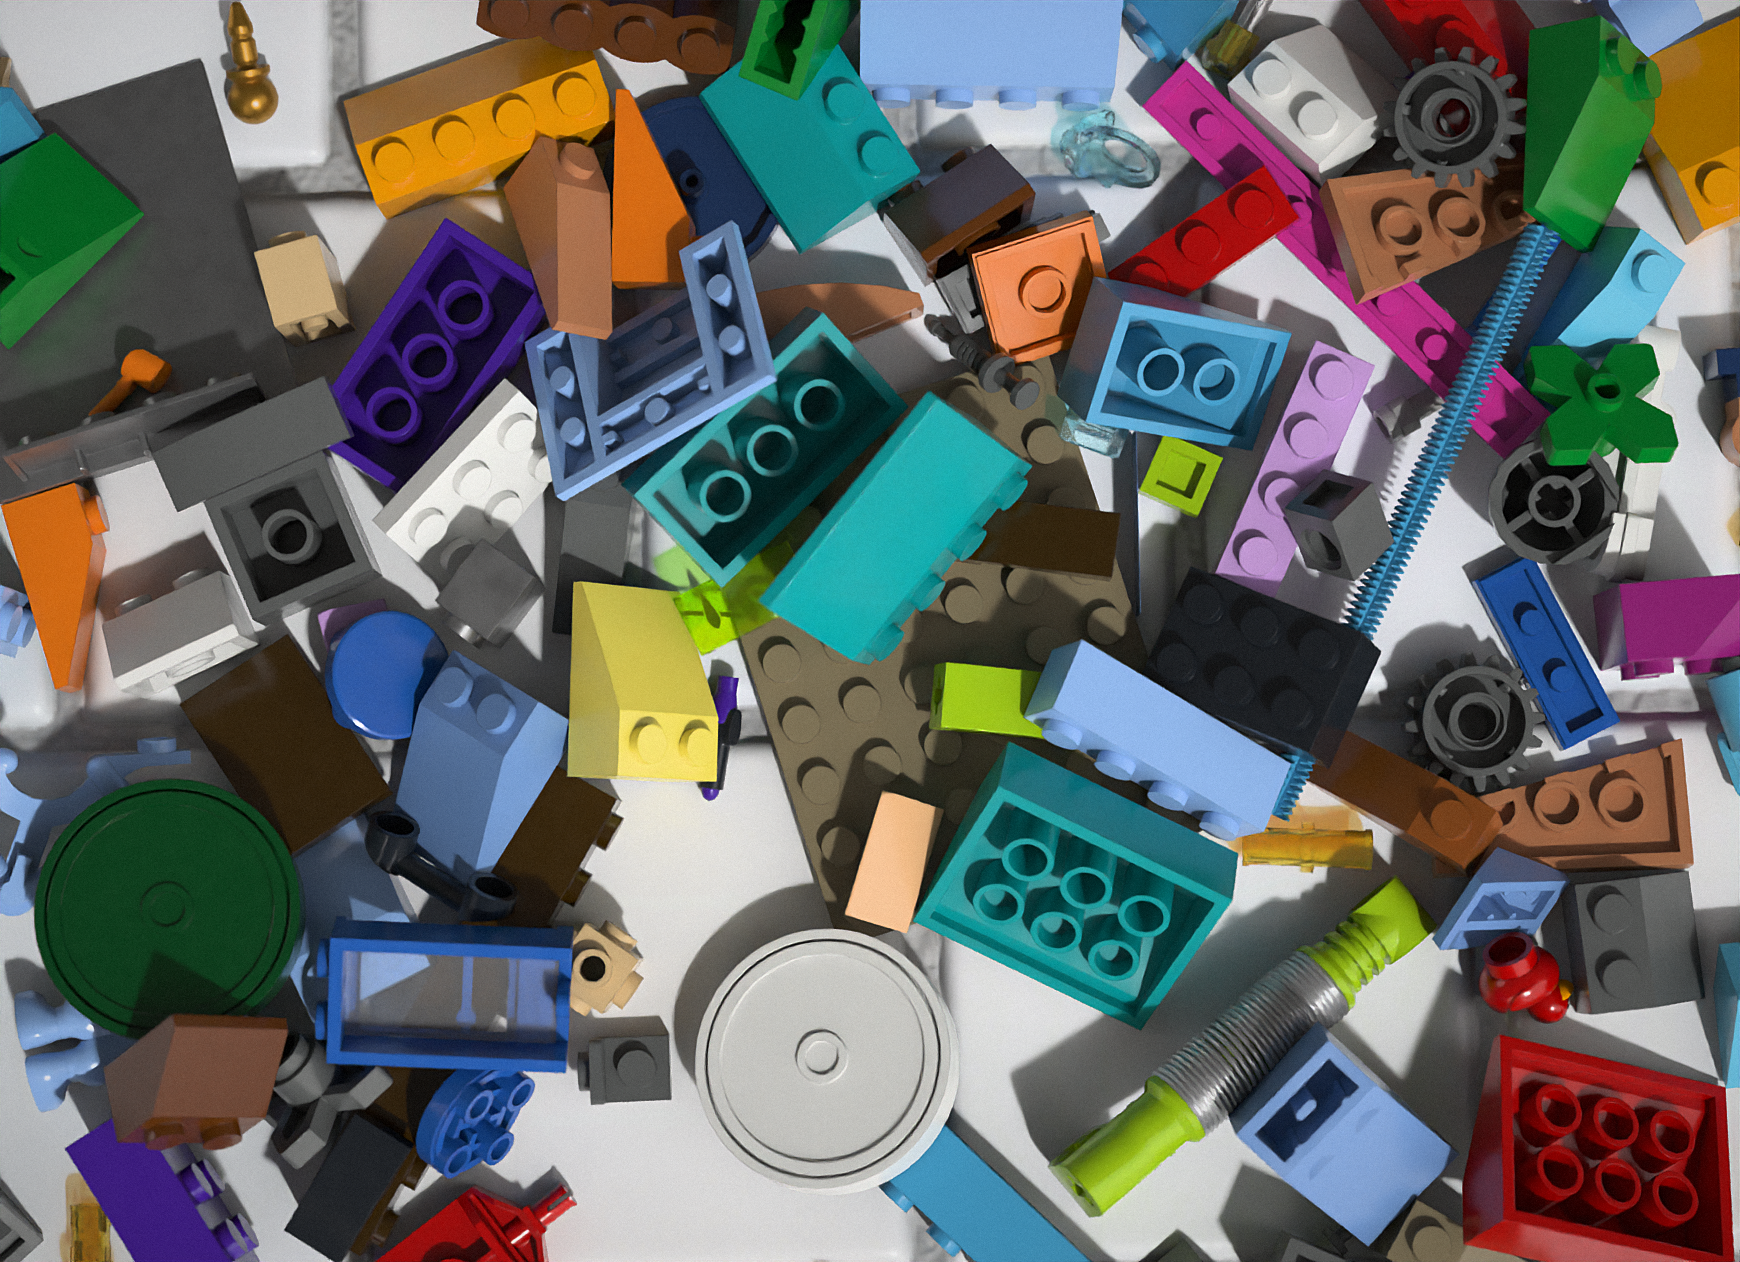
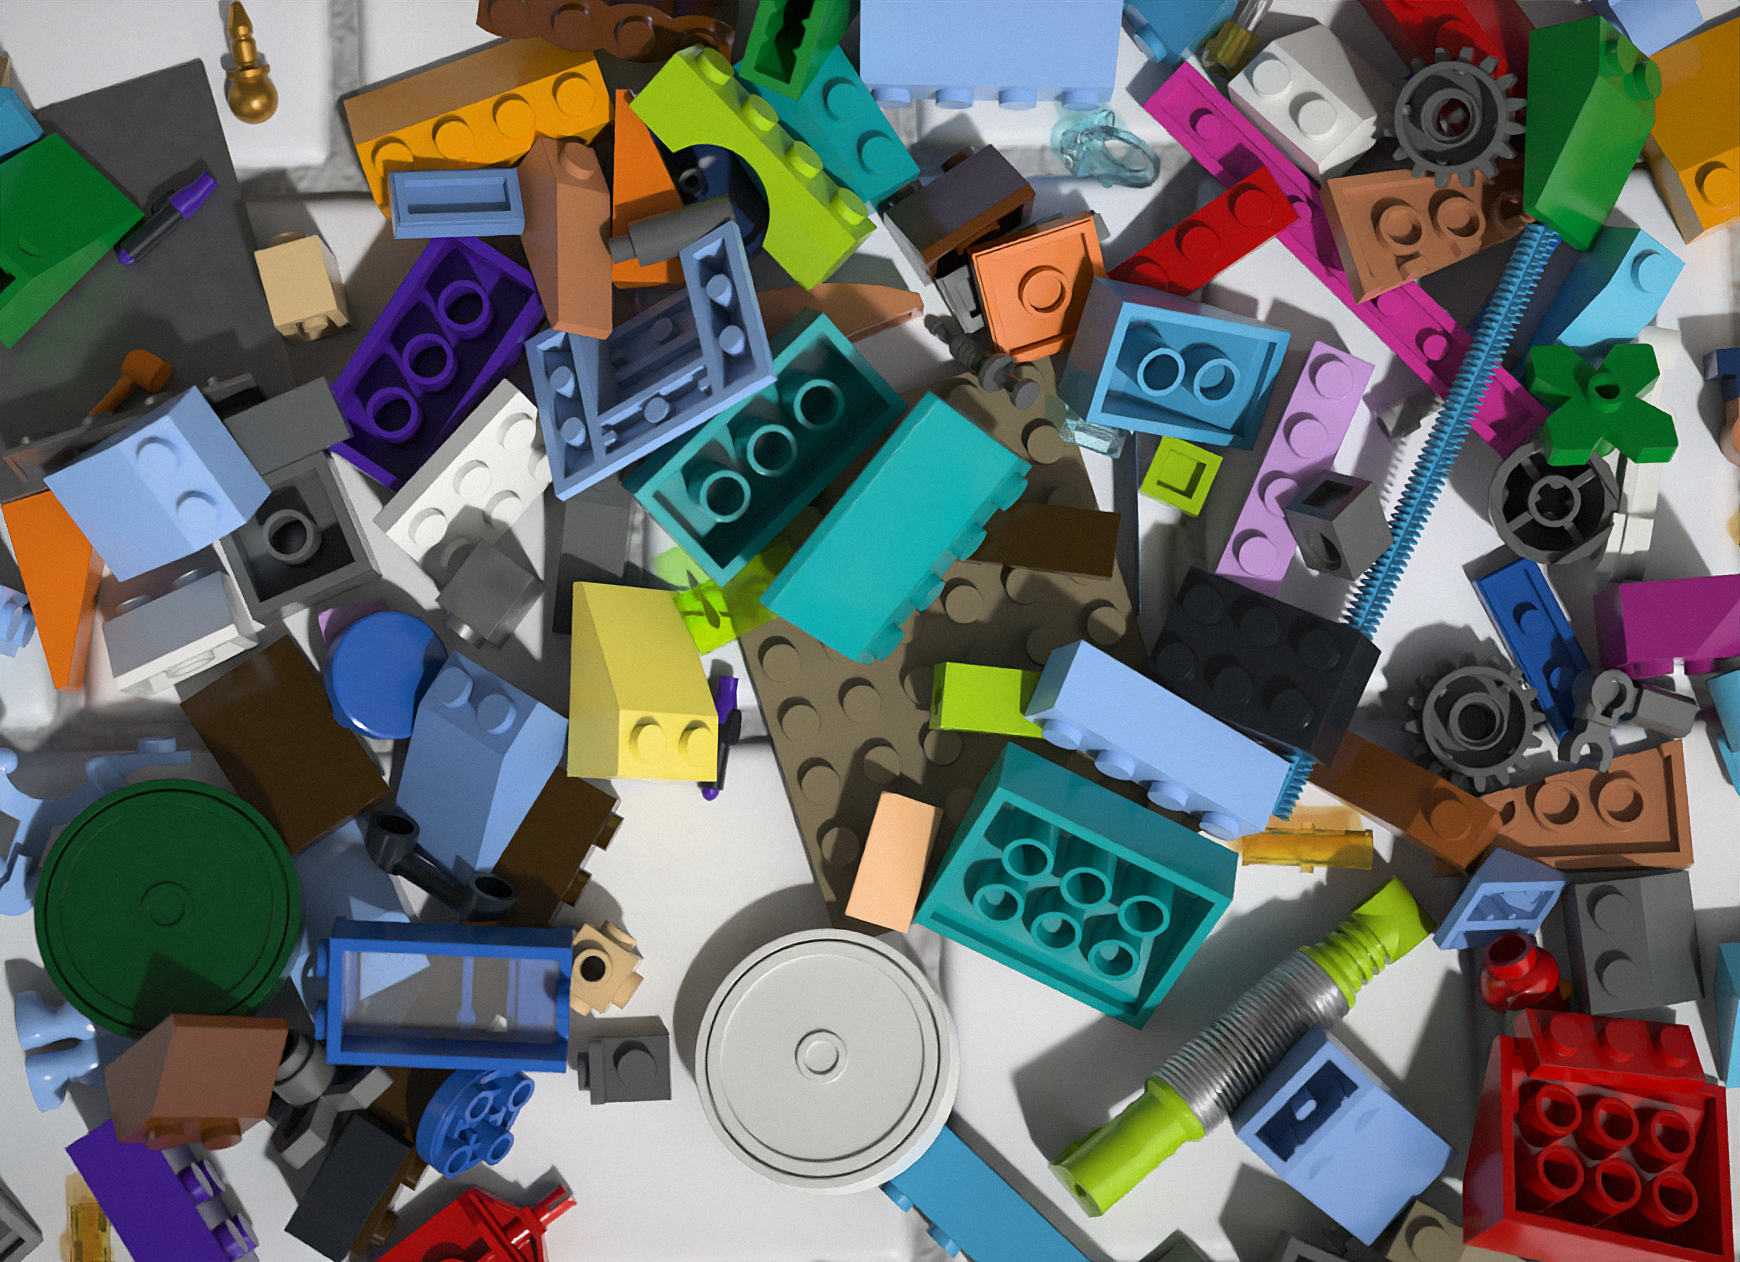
none -> light blue slope [43,385,272,582]
none -> piece [117,171,219,265]
none -> medium blue tile [387,168,525,239]
none -> dark grey cylinder [608,193,738,268]
none -> lime arch [629,42,878,293]
none -> red plate [1512,1008,1706,1094]
none -> dark grey bar [1557,667,1698,773]

